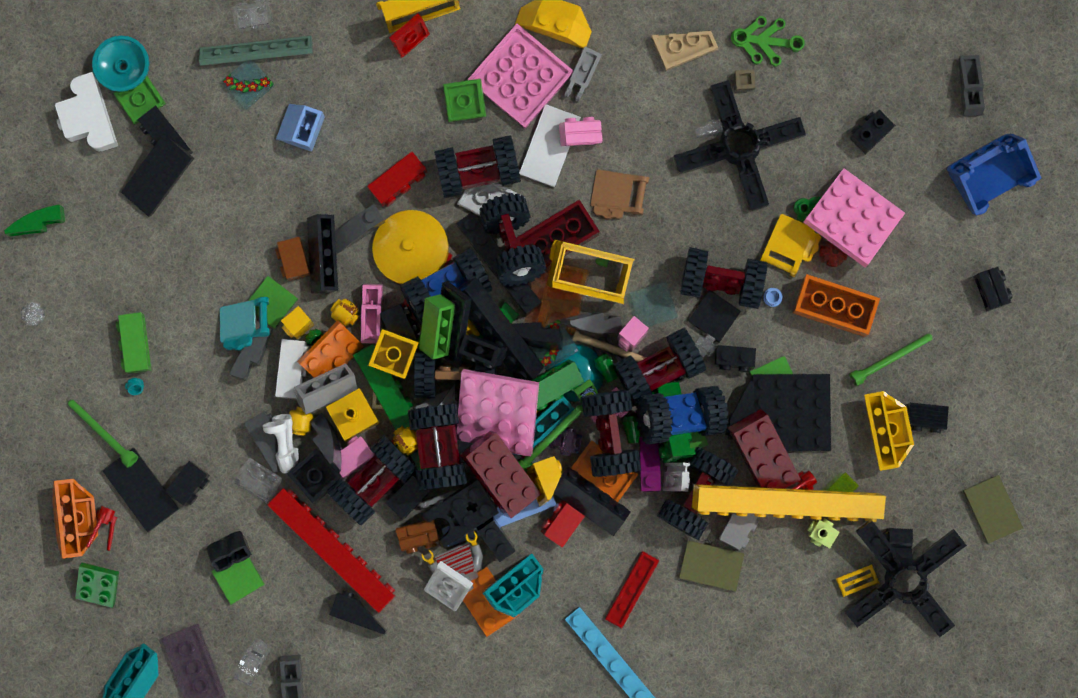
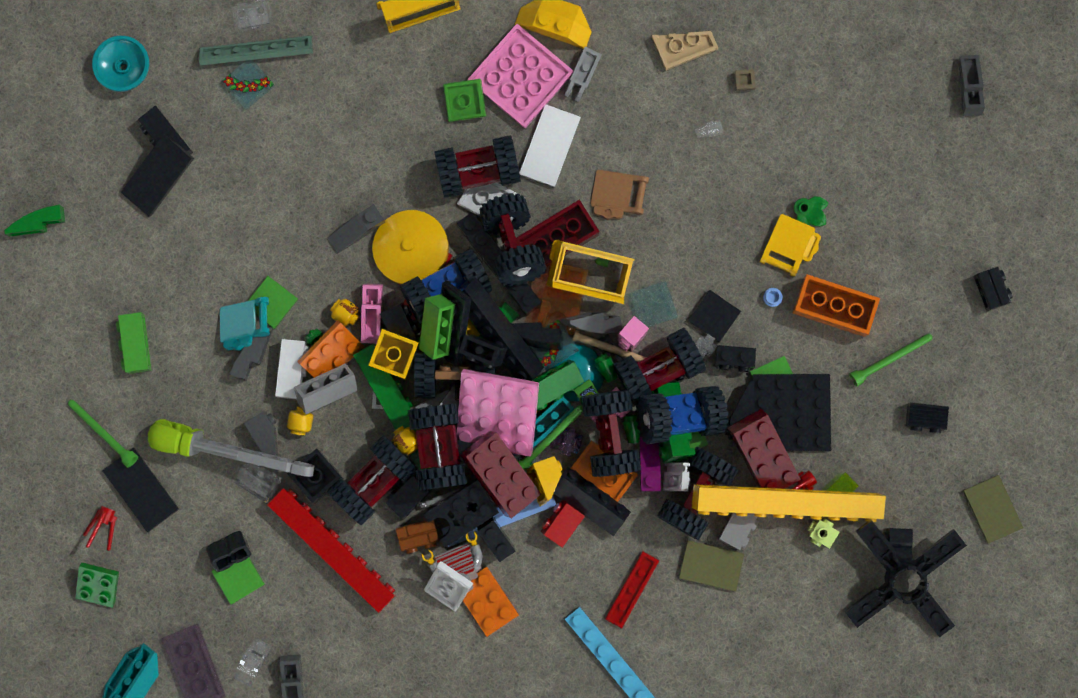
clear gear [21,302,45,326] -> none
orange wedge [52,479,98,559] -> none
white brick [55,72,118,151] -> none
bright green tile [113,76,166,125] -> none
teal plate [125,378,144,395] -> none
black brick [165,461,210,506] -> none
white piece [263,414,299,474] -> none
dark orange brick [275,237,310,281] -> none
light blue slope [276,104,325,152] -> none
yellow brick [281,306,315,339] -> none
black brick [307,214,339,294] -> none
black slope [310,413,342,473] -> none
yellow brick [326,388,380,442] -> none
black slope [329,590,387,635] -> none
bright pink brick [339,436,375,478] -> none
red brick [367,151,427,207] -> none
red tile [389,13,430,58] -> none
teal wedge [483,554,543,618] -> none
bright pink brick [559,117,602,146] -> none
black piece [673,80,806,211] -> none
black plate [680,247,768,309] -> none
bright green plant [731,16,805,67] -> none
bright pink plate [804,168,905,268] -> none
clear red brick [819,240,848,267] -> none
yellow tile [836,564,879,597] -> none
black brick [850,109,896,155] -> none
yellow wedge [864,391,914,471] -> none
blue windscreen [947,133,1042,215] -> none
none -> piece [148,419,314,477]

